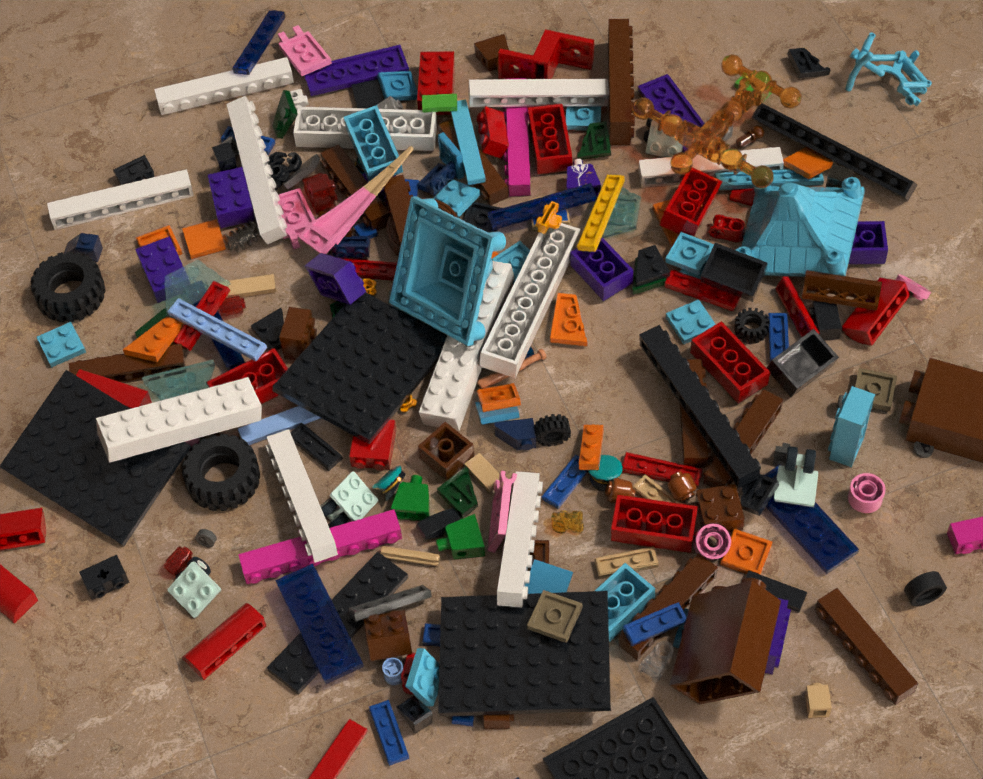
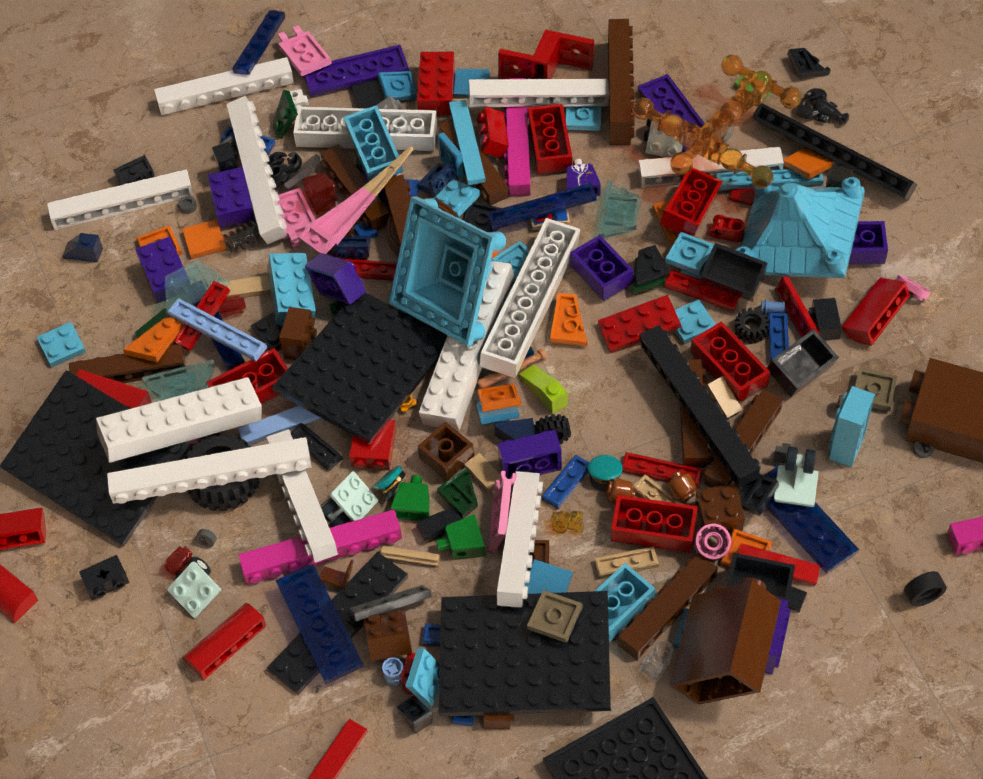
black tyre [31,252,106,322] -> none
light orange plate [363,278,377,296] -> none
blue tile [369,700,409,766] -> none
bright green tile [422,94,457,112] -> none
reddish brown torso [474,34,509,71] -> none
light orange piece [535,201,562,234] -> none
dark green wing [577,121,611,160] -> none
yellow tile [577,174,625,252] -> none
orange plate [579,424,604,470] -> none
blue tile [622,602,687,646] -> none
reddish brown axle [736,125,765,148] -> none
reddish brown fence [801,270,882,310] -> none
tan brick [804,683,832,718] -> none
reddish brown brick [815,588,918,705] -> none
medium azure piece [845,32,932,107] -> none
bright pink piece [848,473,885,513] -> none
none -> white brick [107,437,312,504]
none -> dark grey tile [178,196,197,214]
none -> medium azure brick [267,253,316,326]
none -> reddish brown bracket [319,559,354,589]
none -> dark azure tile [454,69,490,98]
none -> dark purple brick [498,430,562,479]
none -> lime slope [519,365,568,414]
none -> red plate [598,294,681,353]
none -> tan tile [706,376,742,418]
none -> black piece [726,553,795,607]
none -> red tile [738,543,820,586]
none -> medium blue pin [760,299,785,314]
none -> black animal [796,88,849,125]

